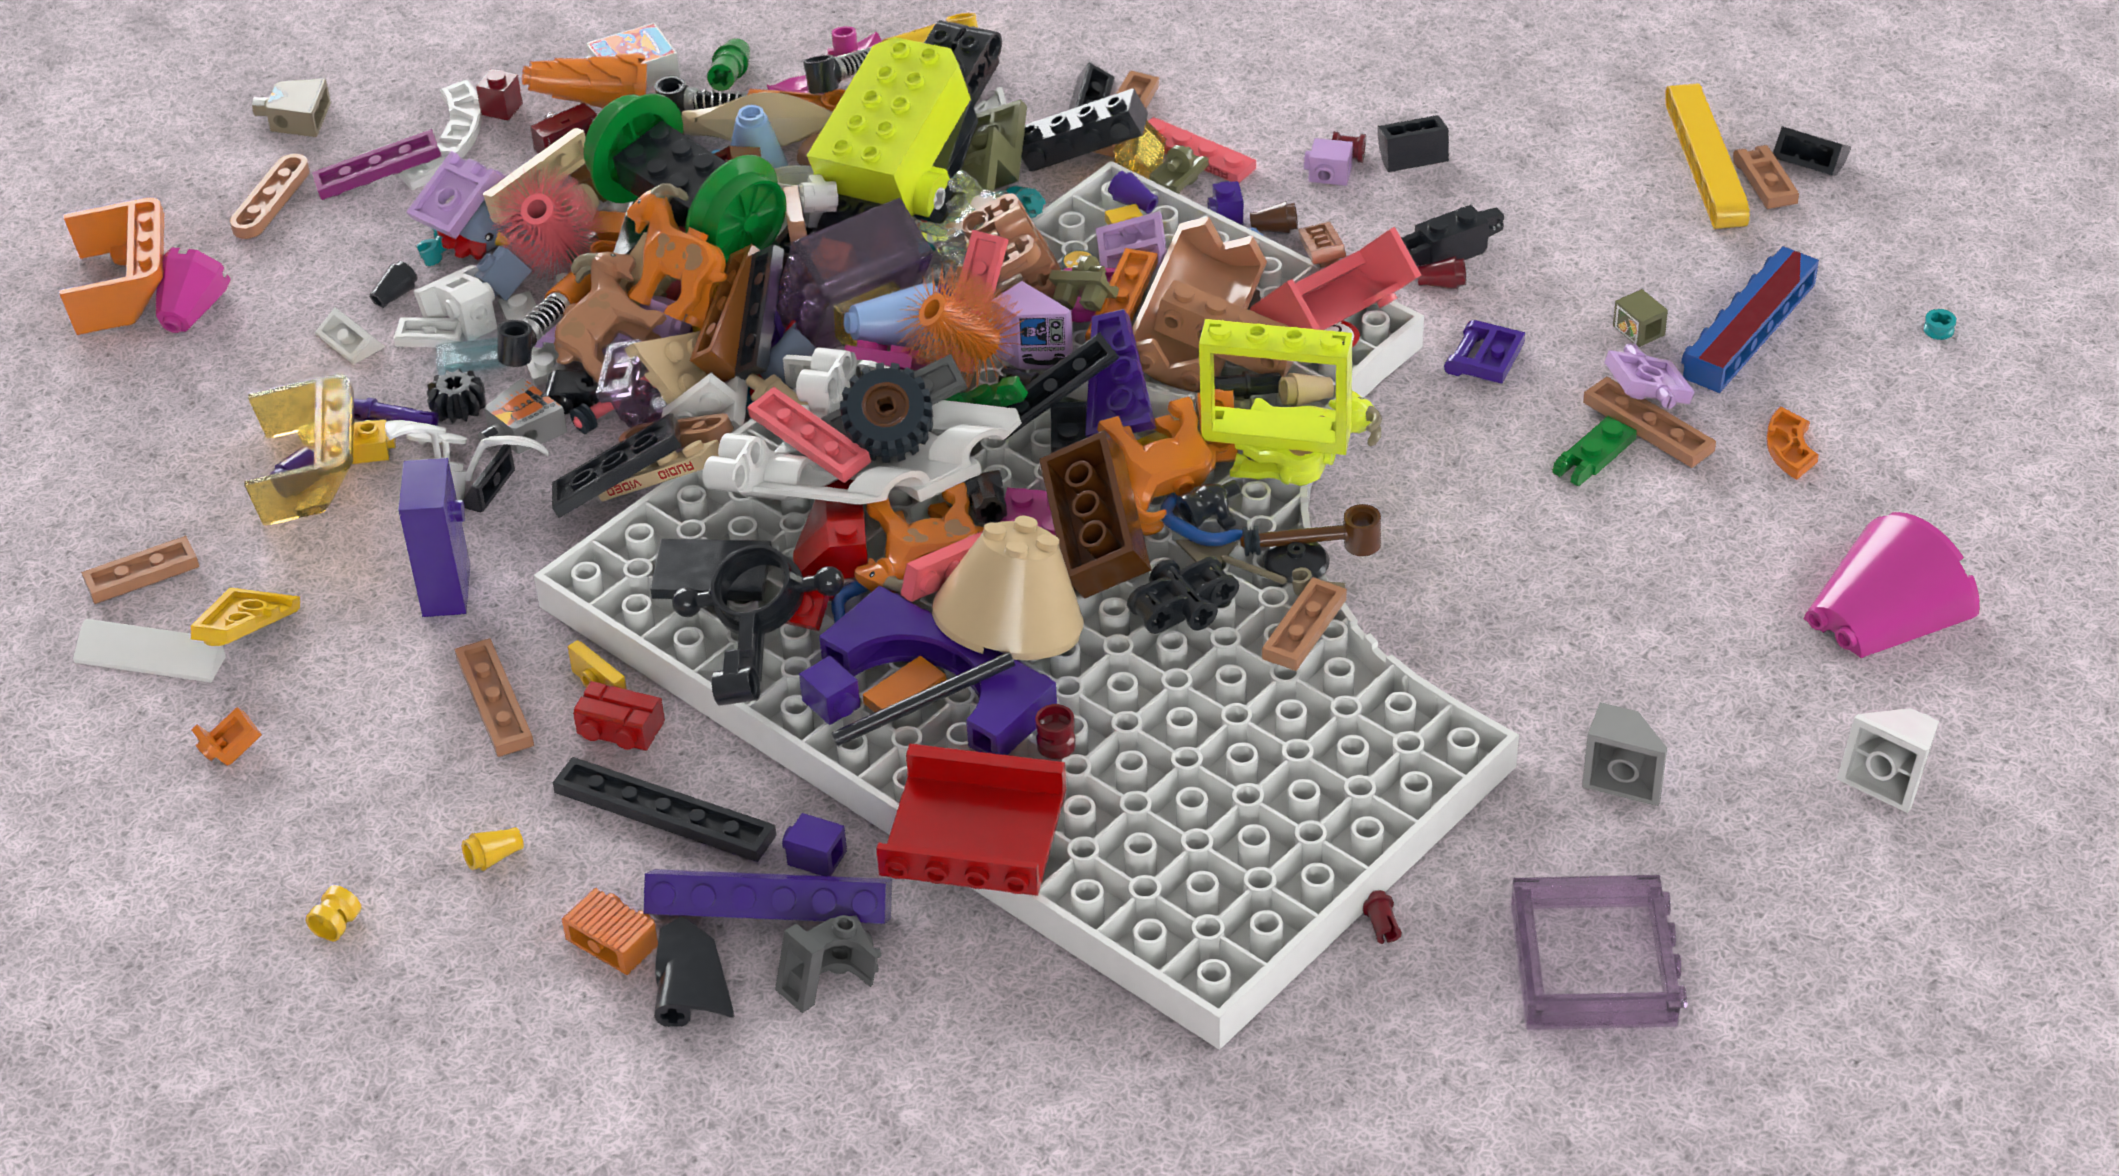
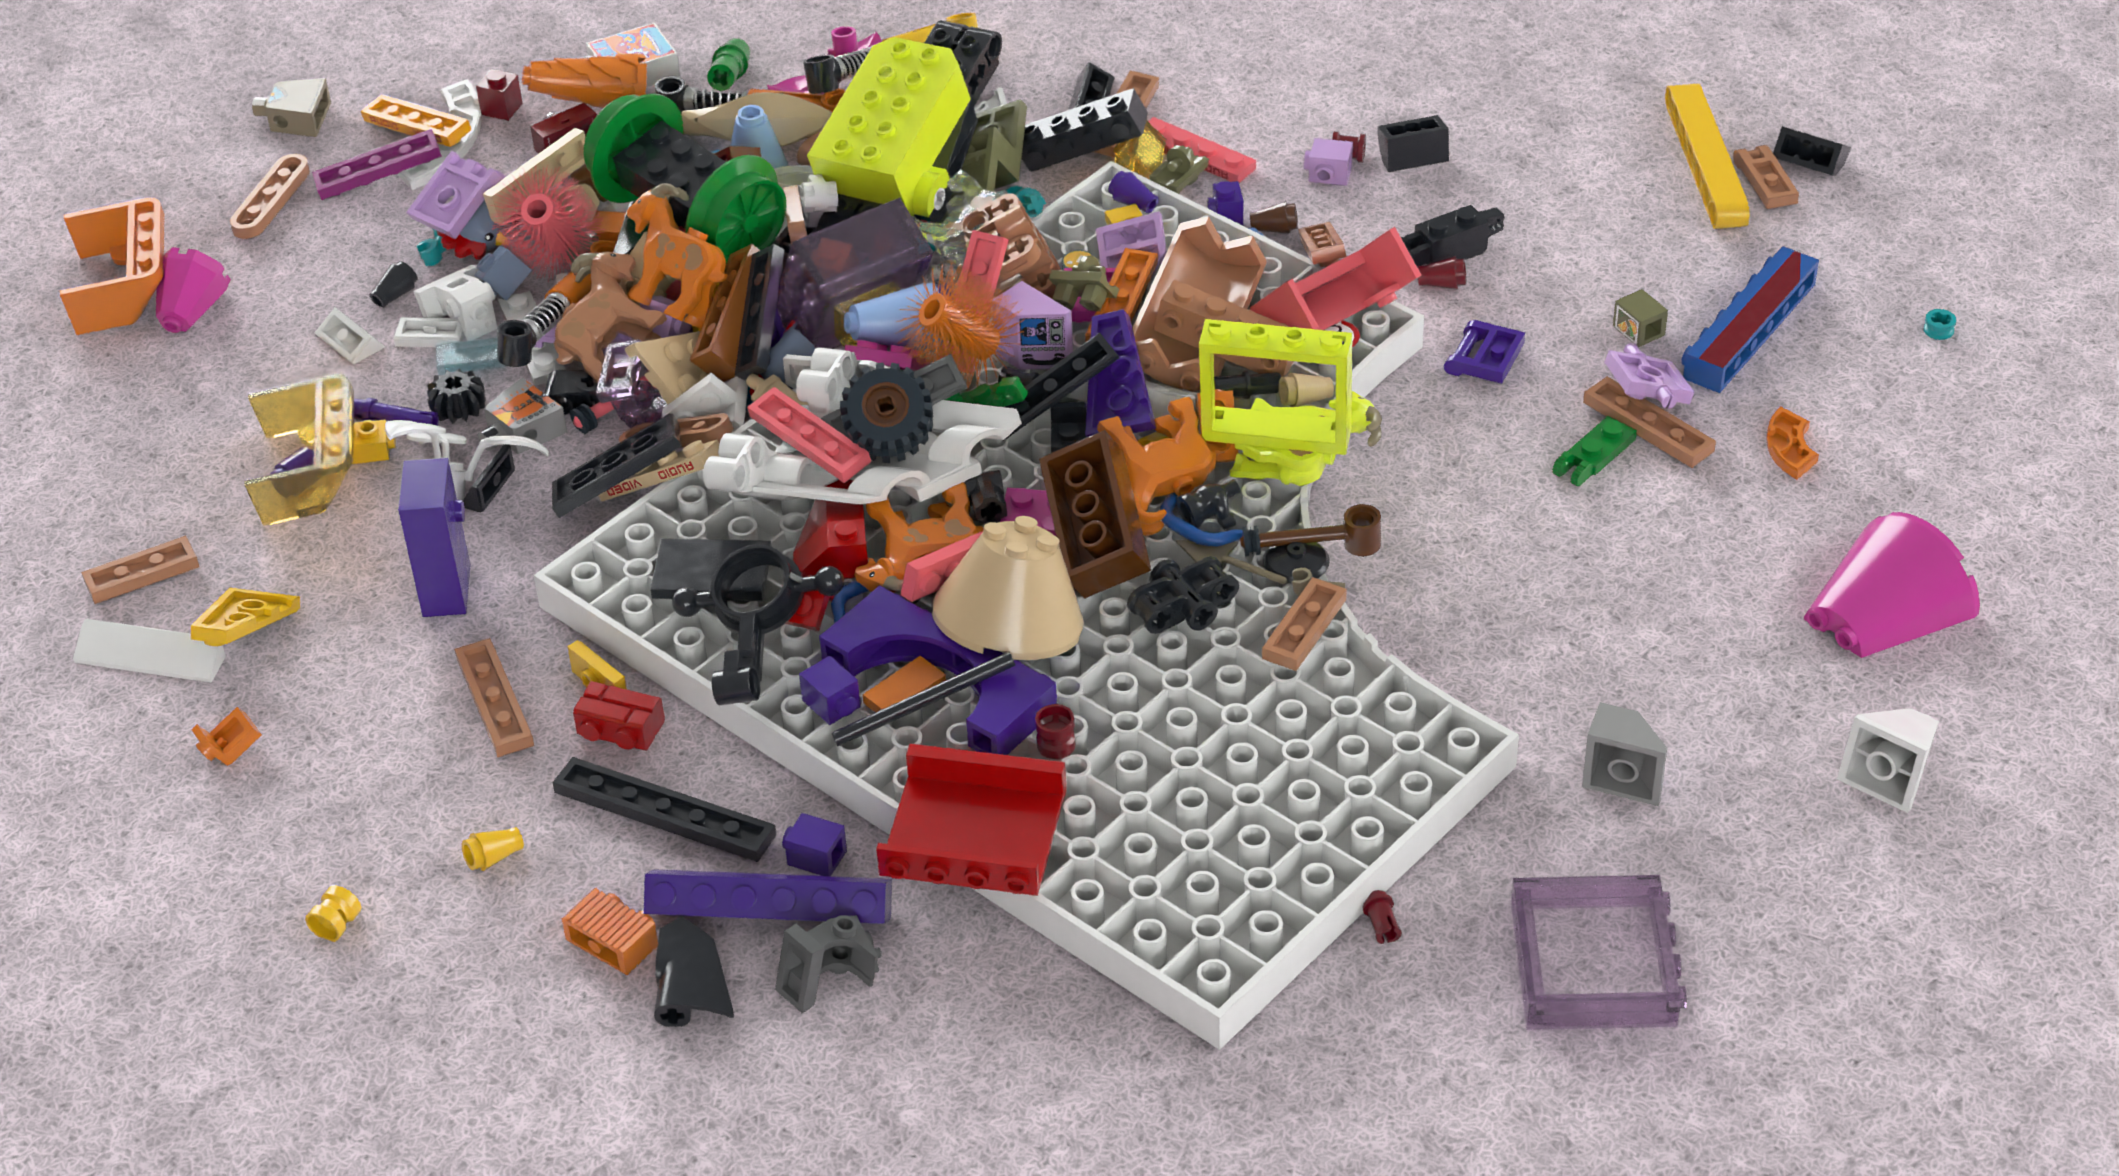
none -> light orange plate [360,94,472,147]

